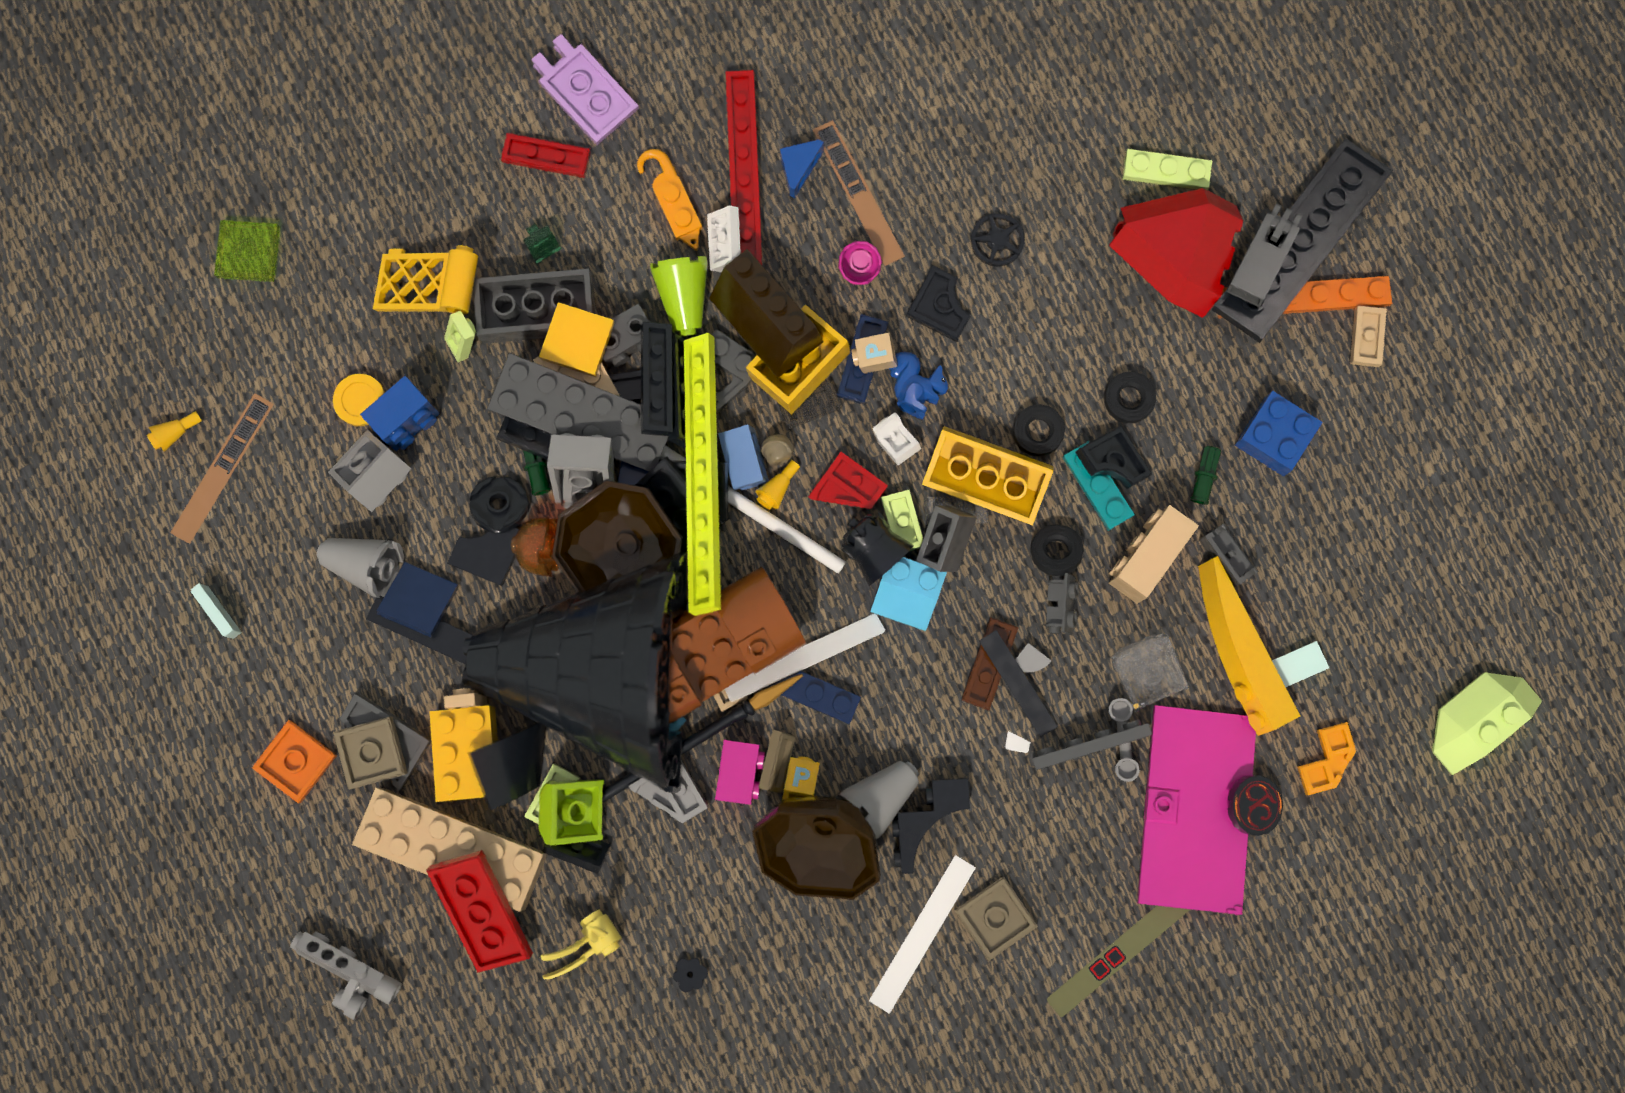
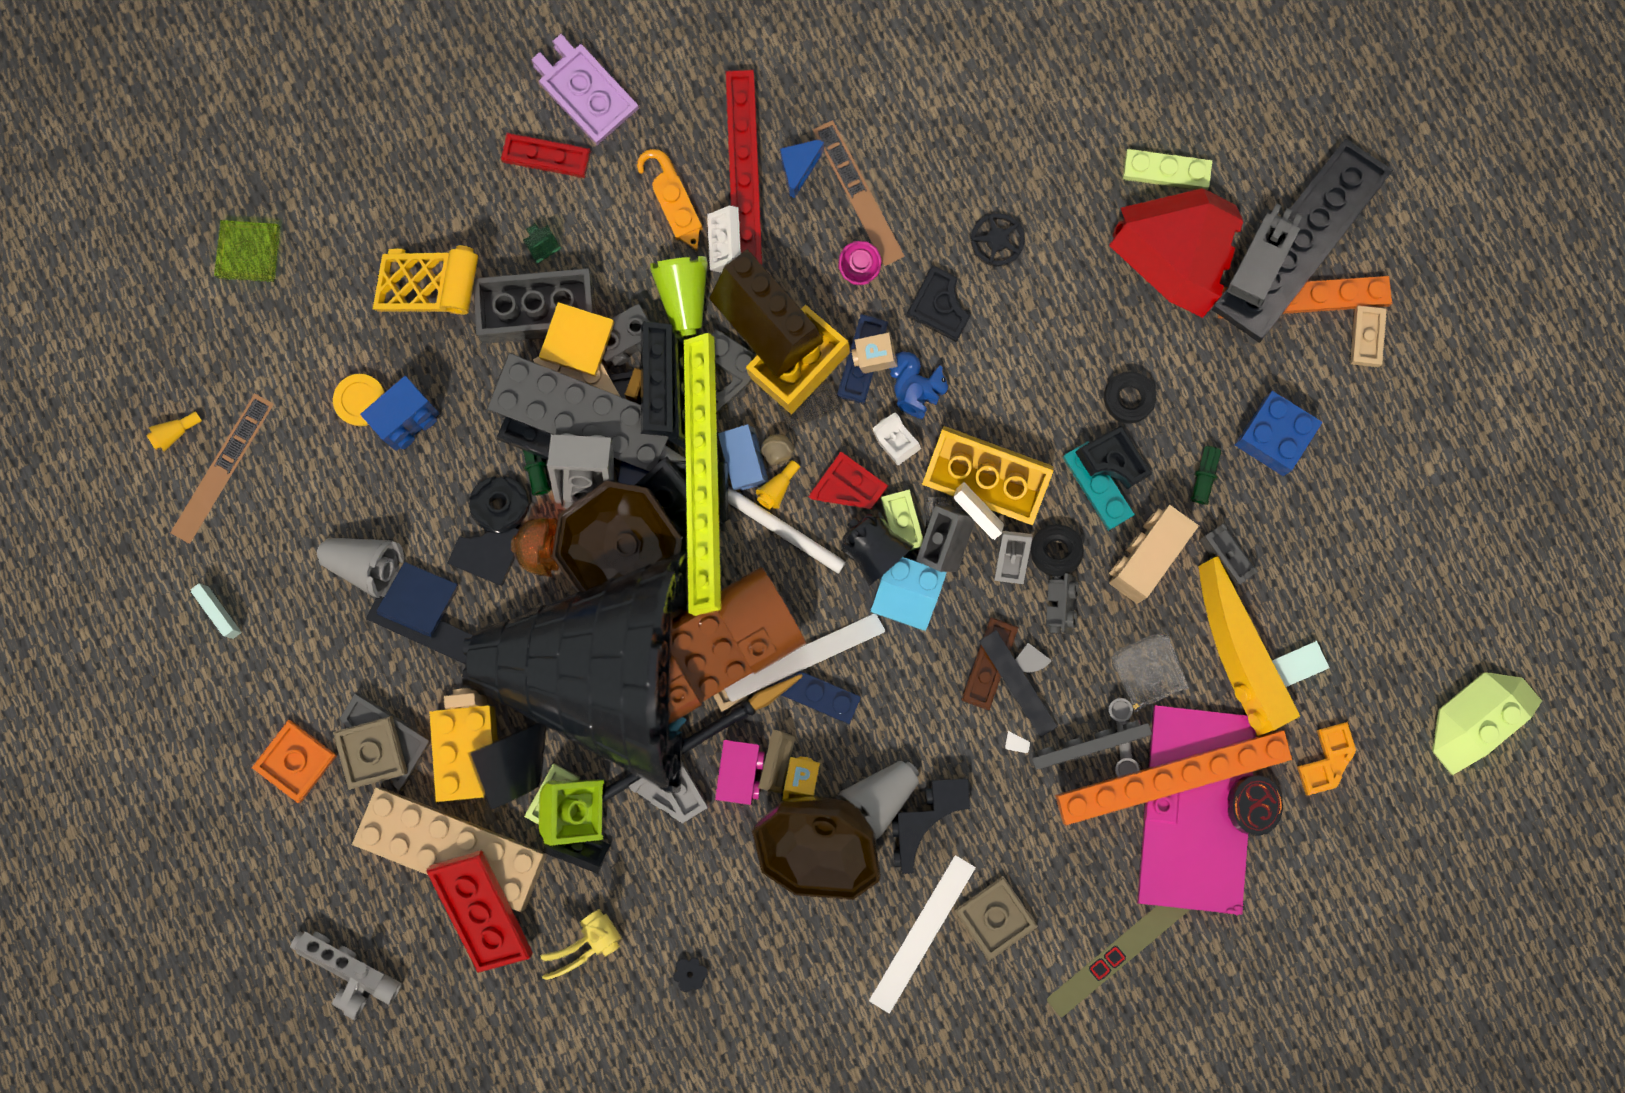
light grey slope [328,429,412,512] -> none
yellowish green plate [444,310,476,362] -> none
black tyre [1012,404,1065,457] -> none
none -> pearl gold tile [625,368,641,404]
none -> white tile [954,482,1004,540]
none -> light grey slope [994,531,1032,584]
none -> orange plate [1055,730,1292,825]

